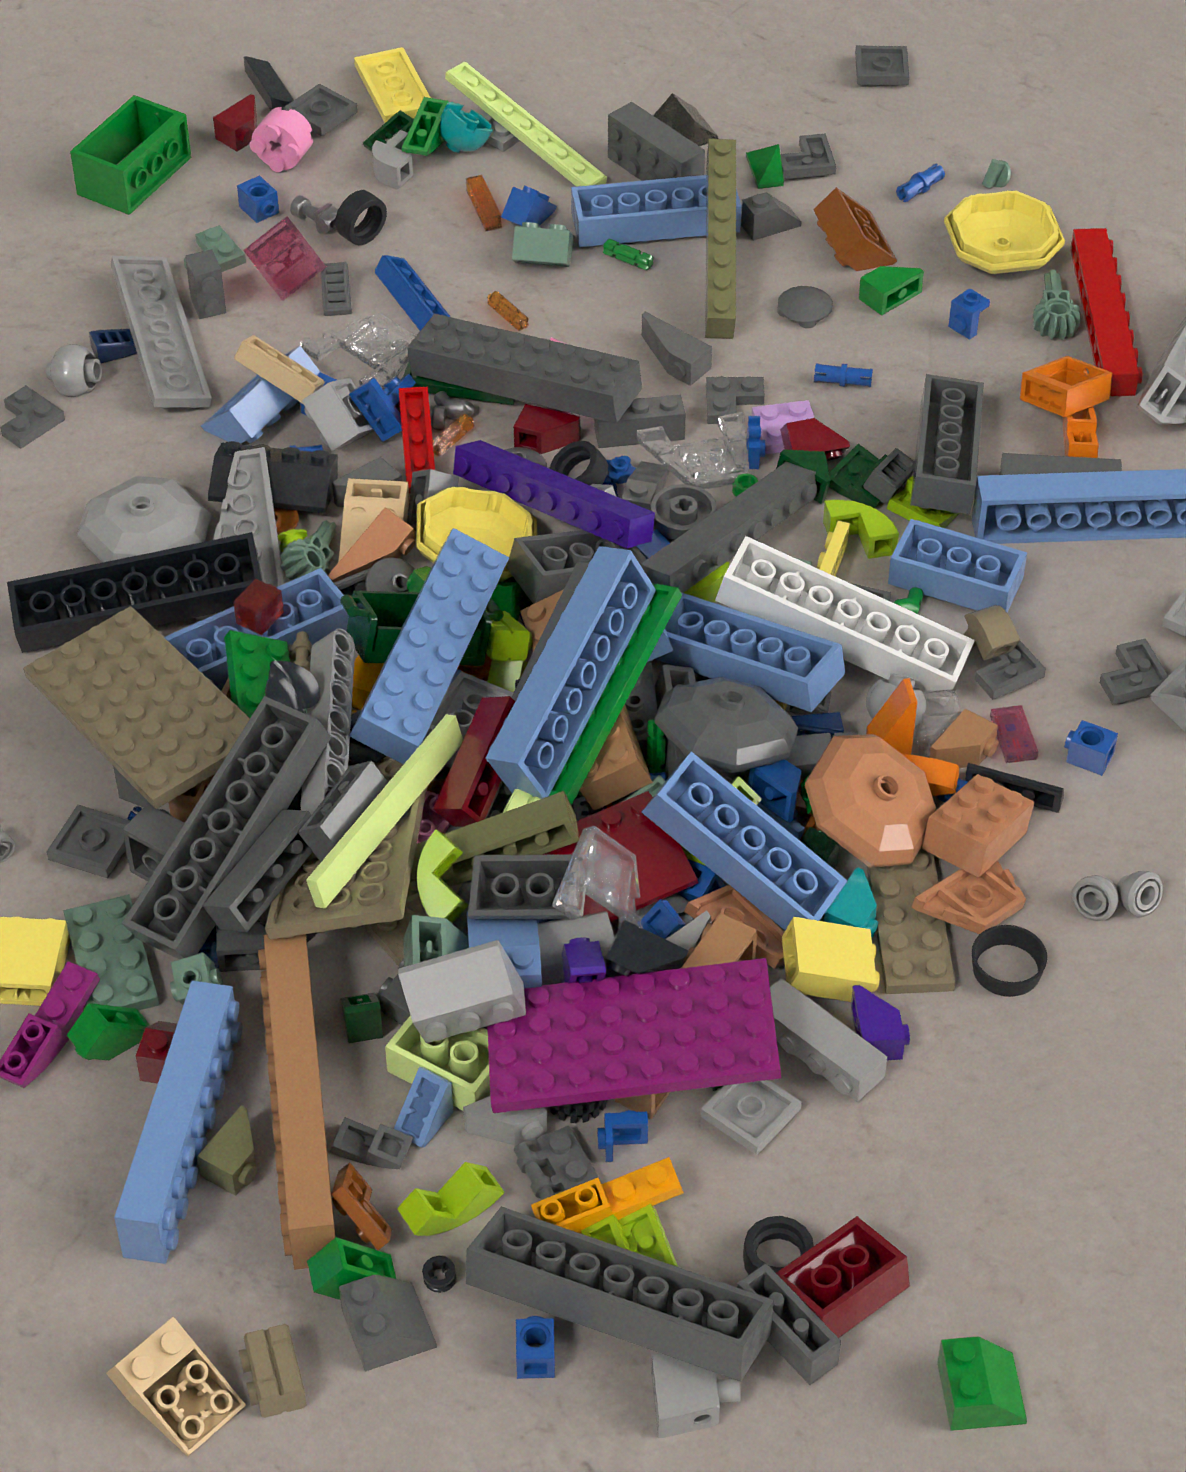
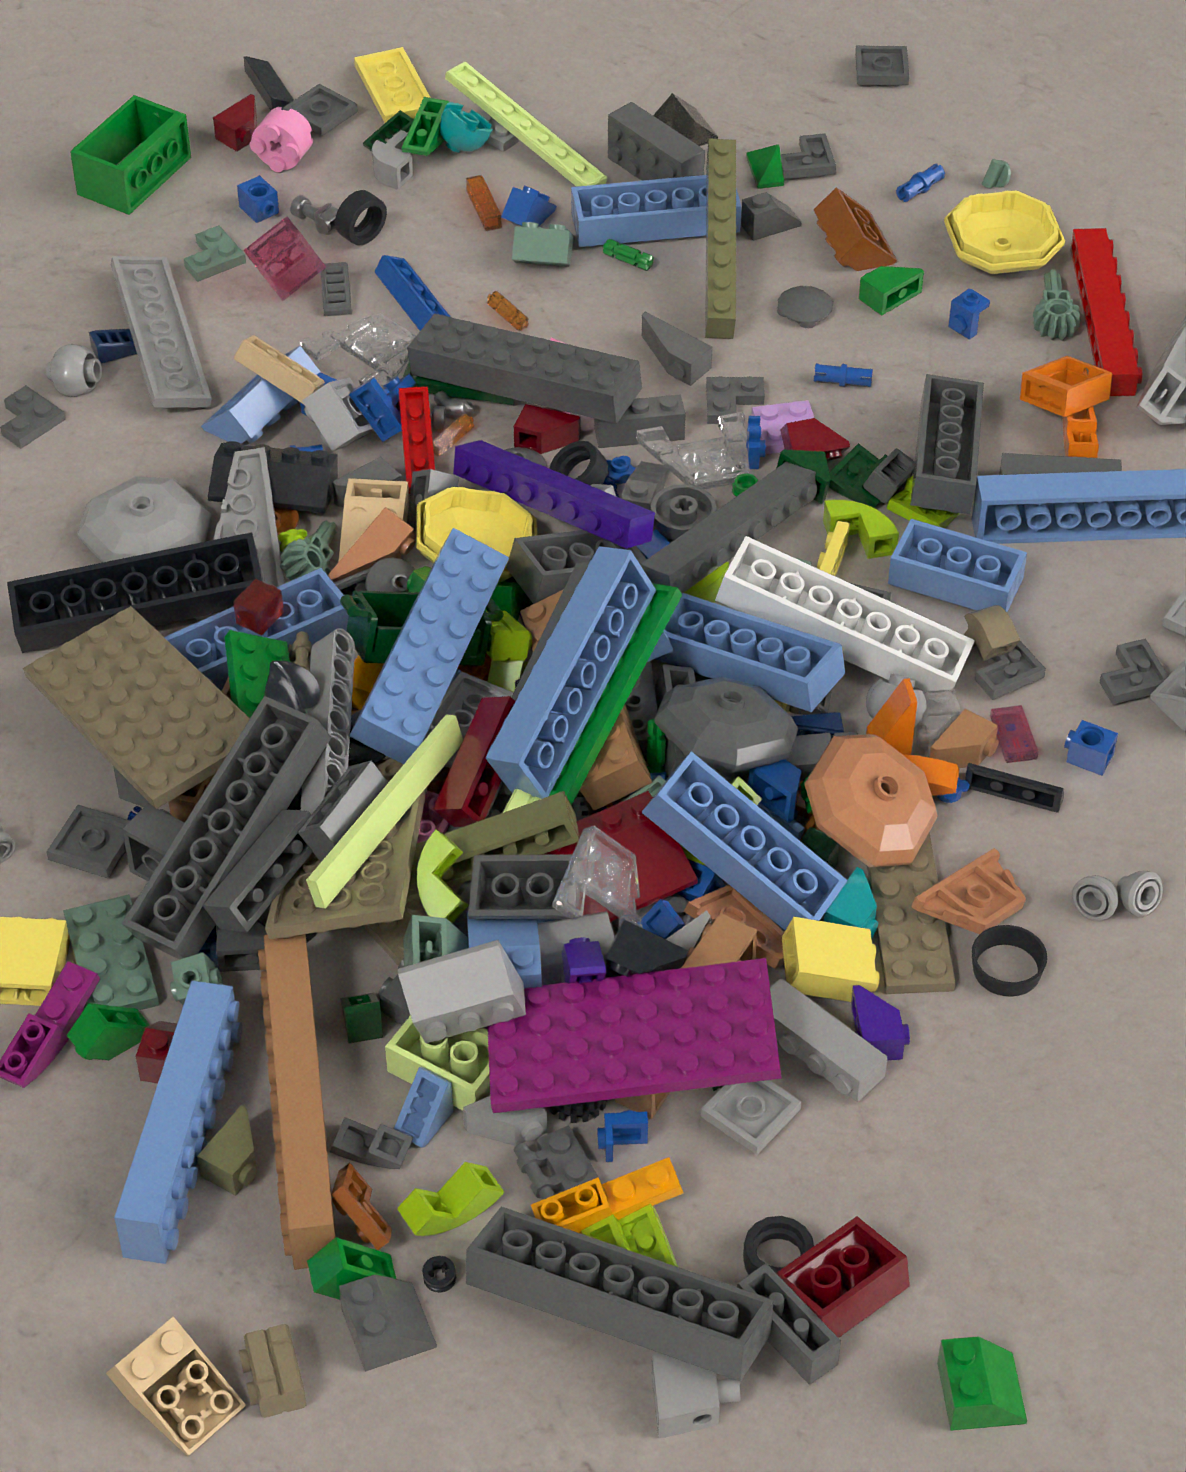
dark grey brick [185,249,226,319] -> none
blue brick [516,1316,555,1379] -> none
green arm [892,587,924,614] -> none
nougat brick [922,774,1034,877] -> none

